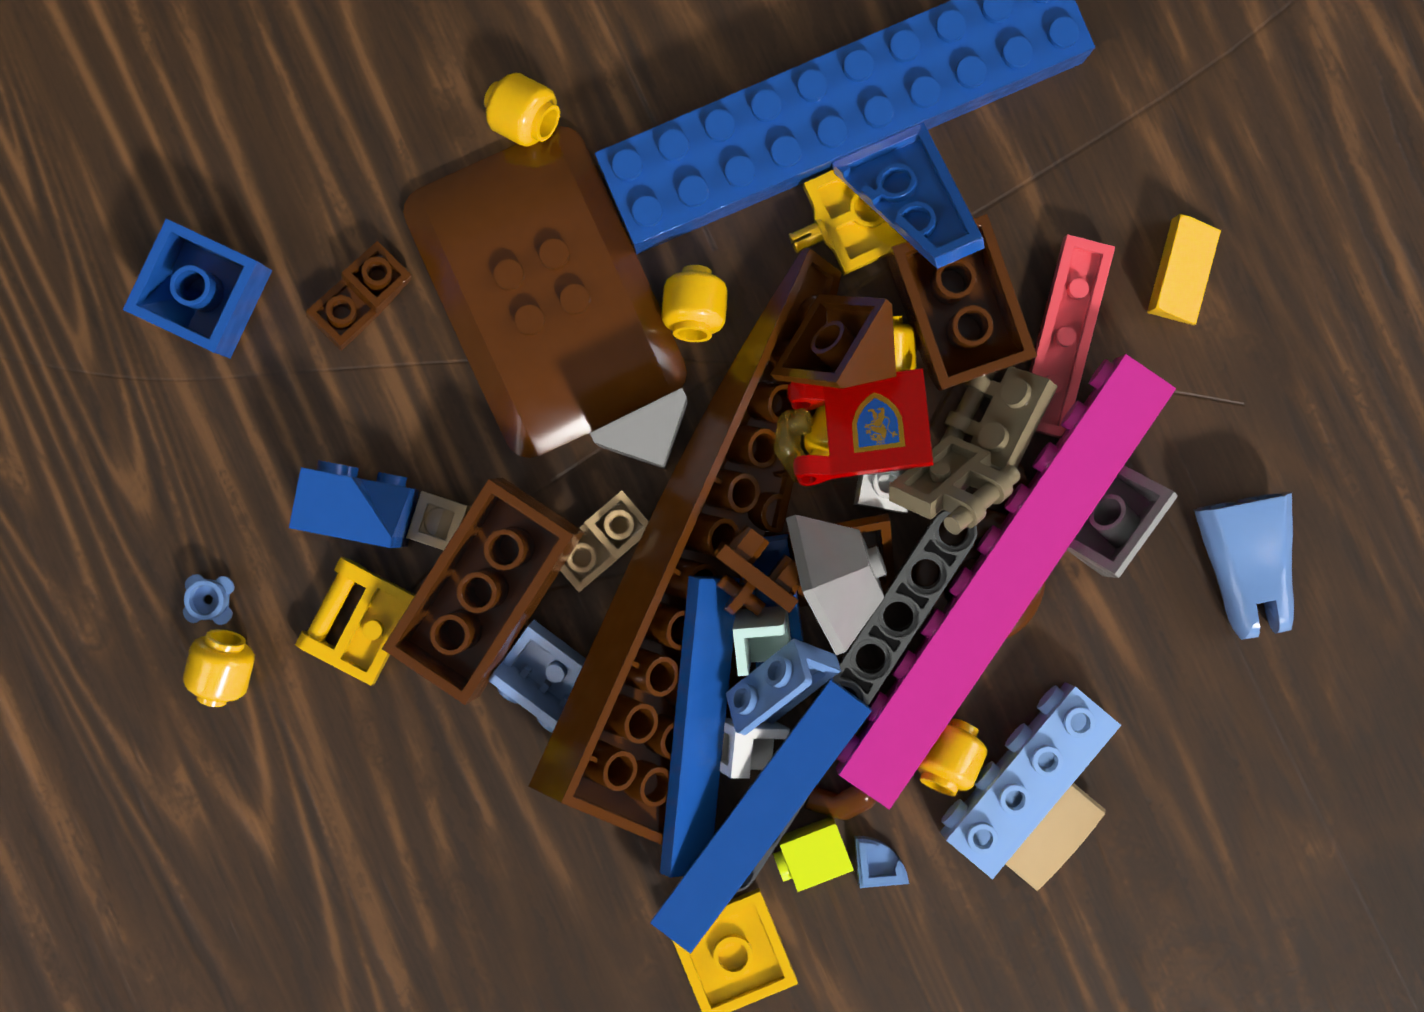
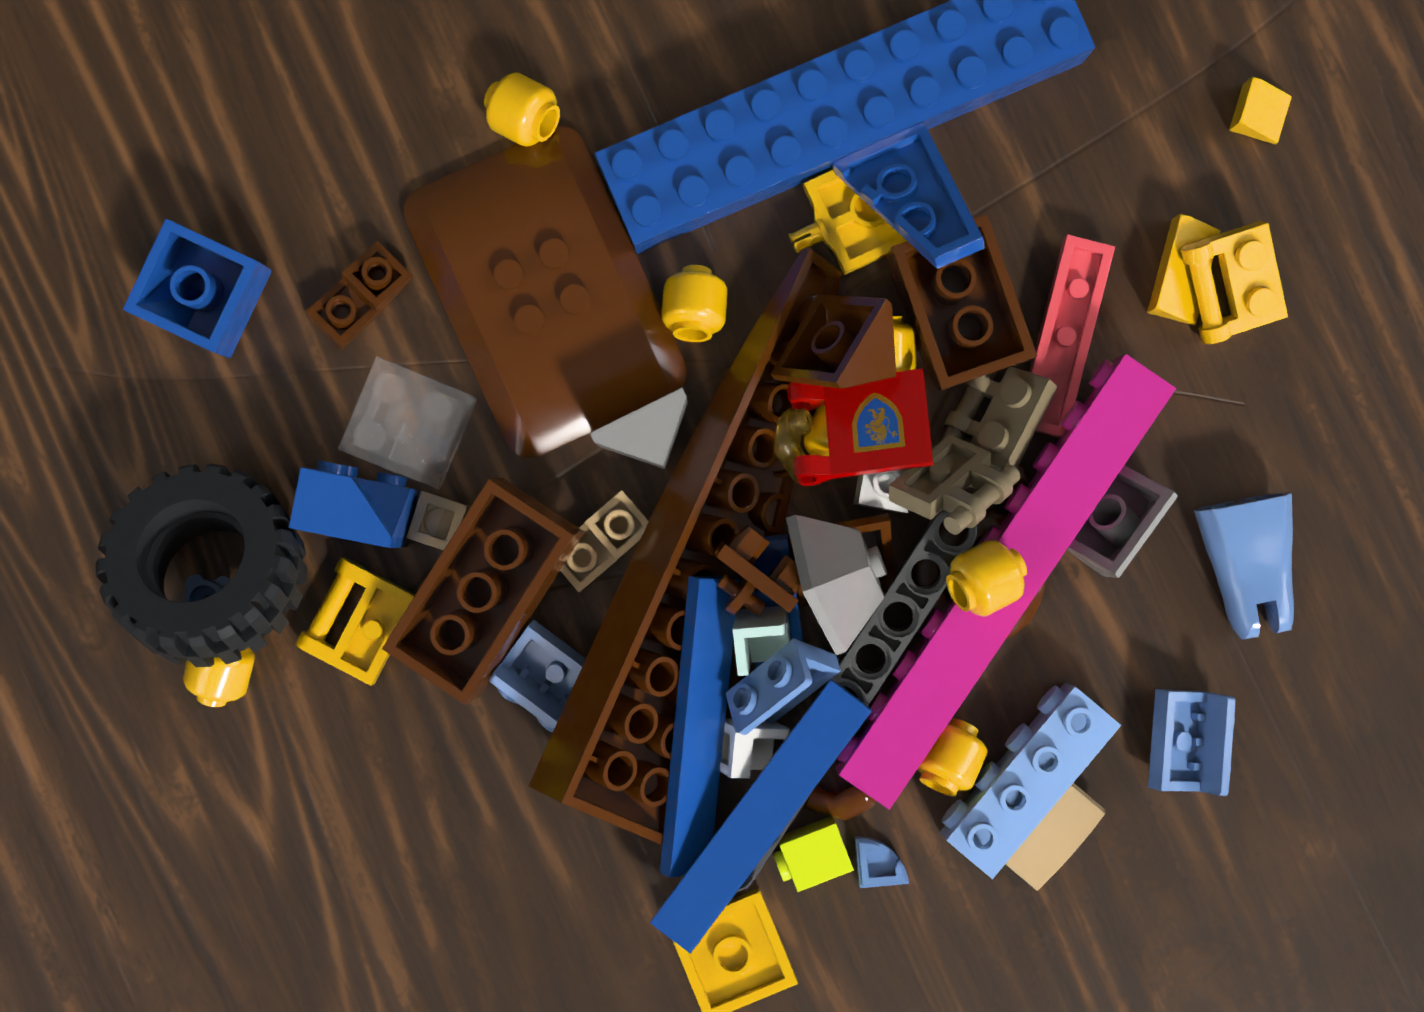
none -> black tyre [95,464,308,667]
none -> clear slope [338,356,477,489]
none -> yellow head [946,540,1027,617]
none -> medium blue bracket [1148,689,1236,796]
none -> yellow plate [1180,220,1288,344]
none -> yellow slope [1229,76,1292,145]

